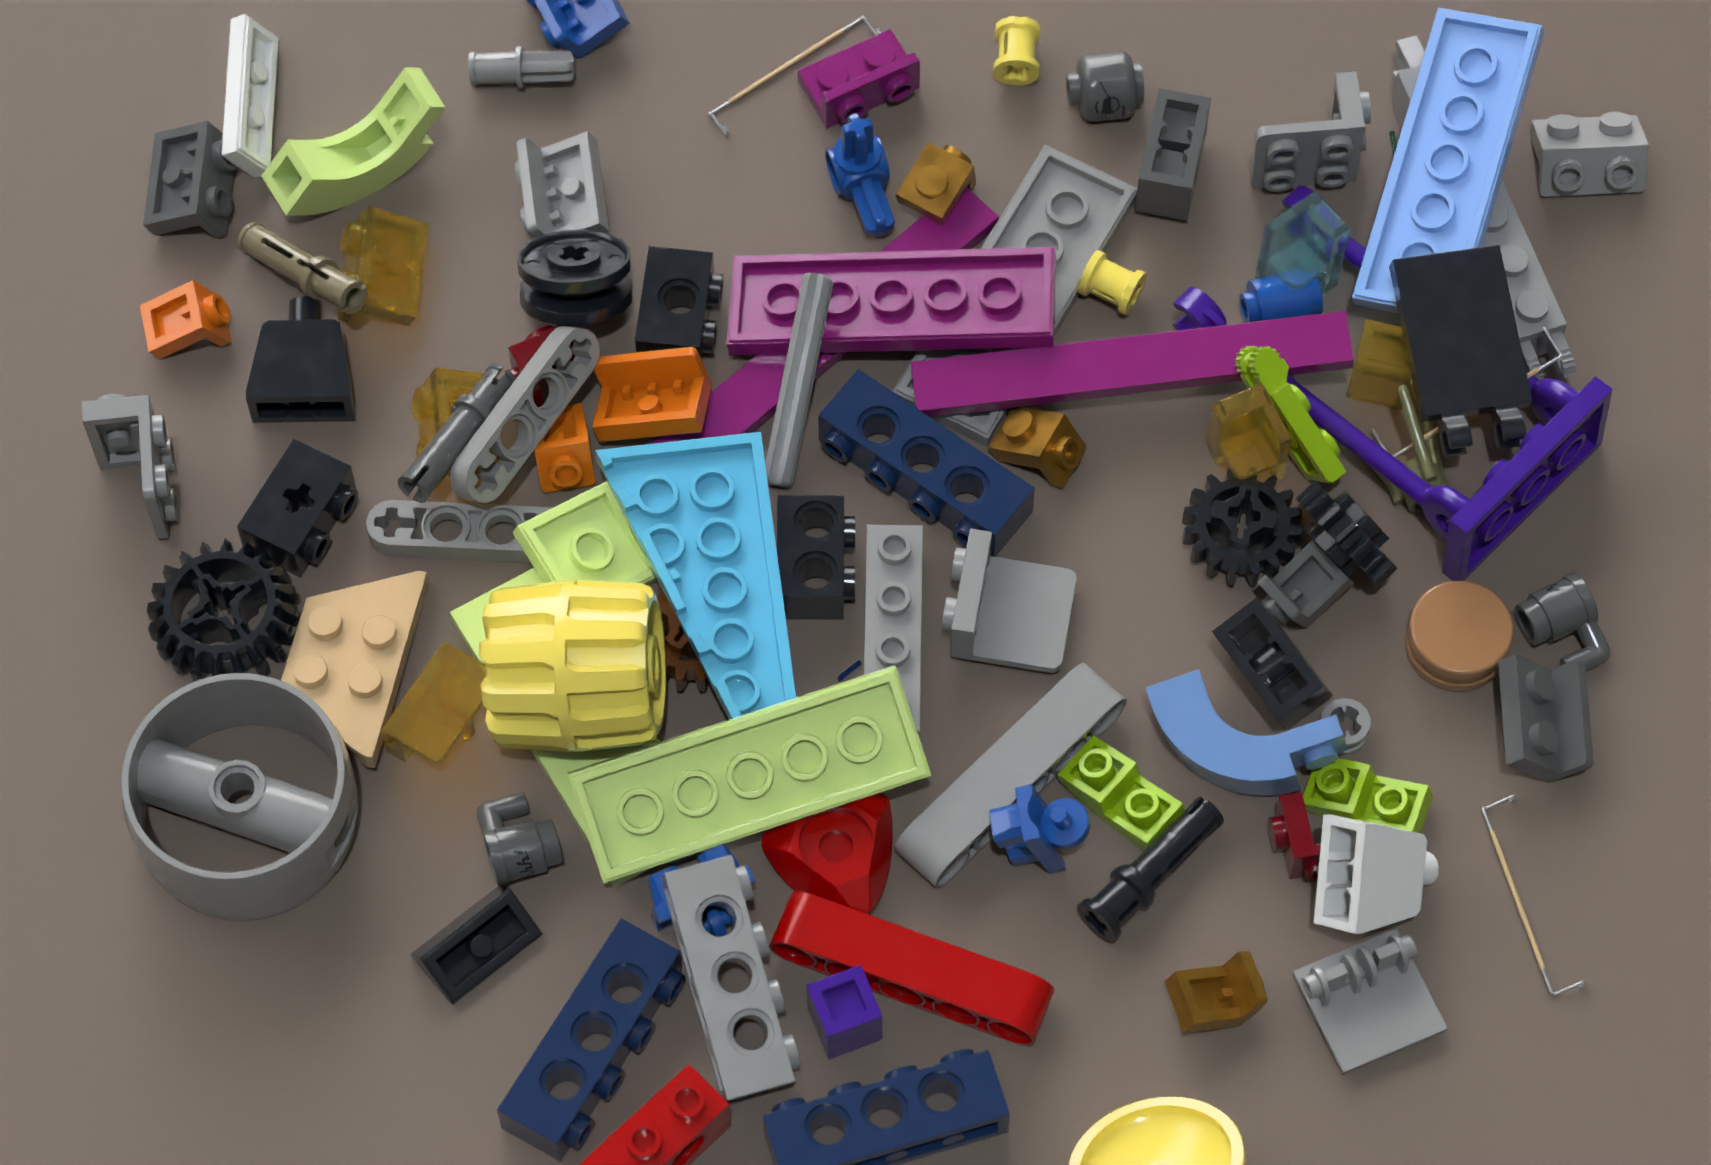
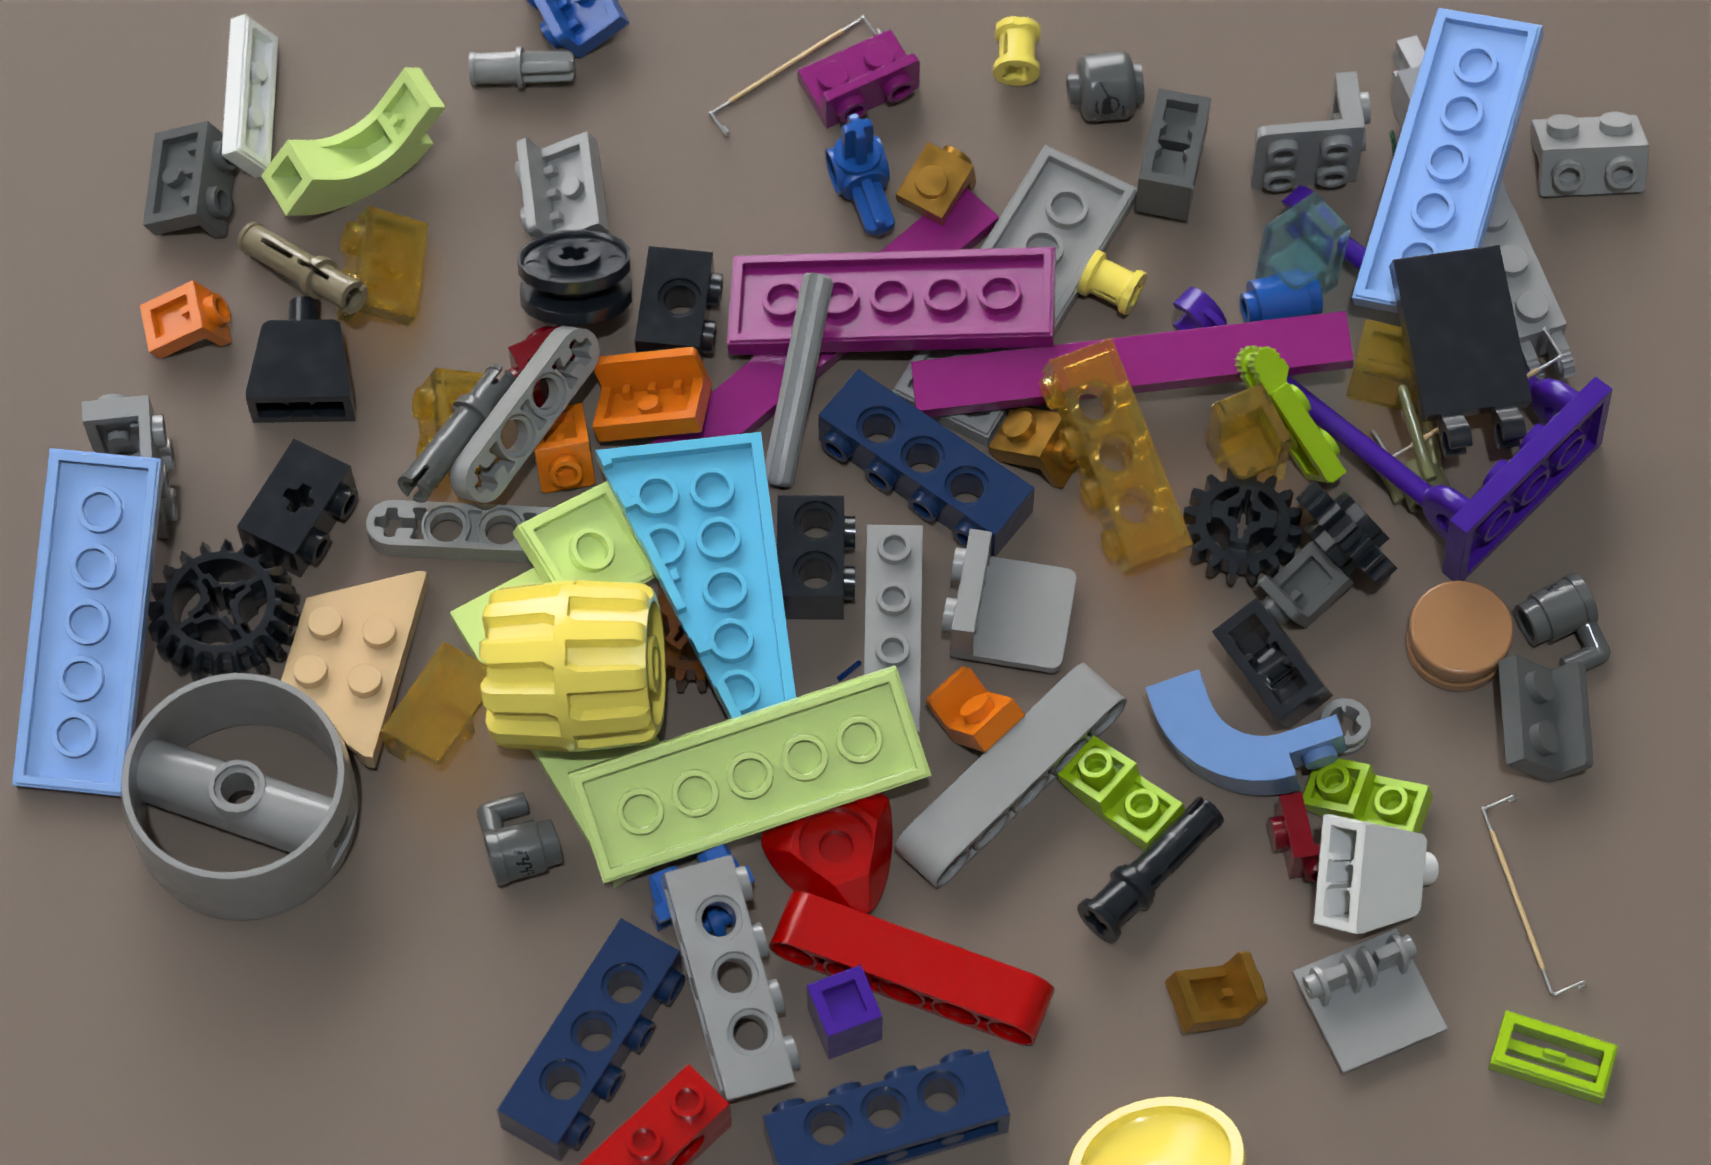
black slope [411,886,543,1004] -> none
blue hips [989,784,1091,874] -> none
none -> light blue tile [12,448,165,796]
none -> orange bracket [926,666,1025,752]
none -> clear yellow brick [1039,337,1193,574]
none -> lime tile [1488,1010,1618,1105]

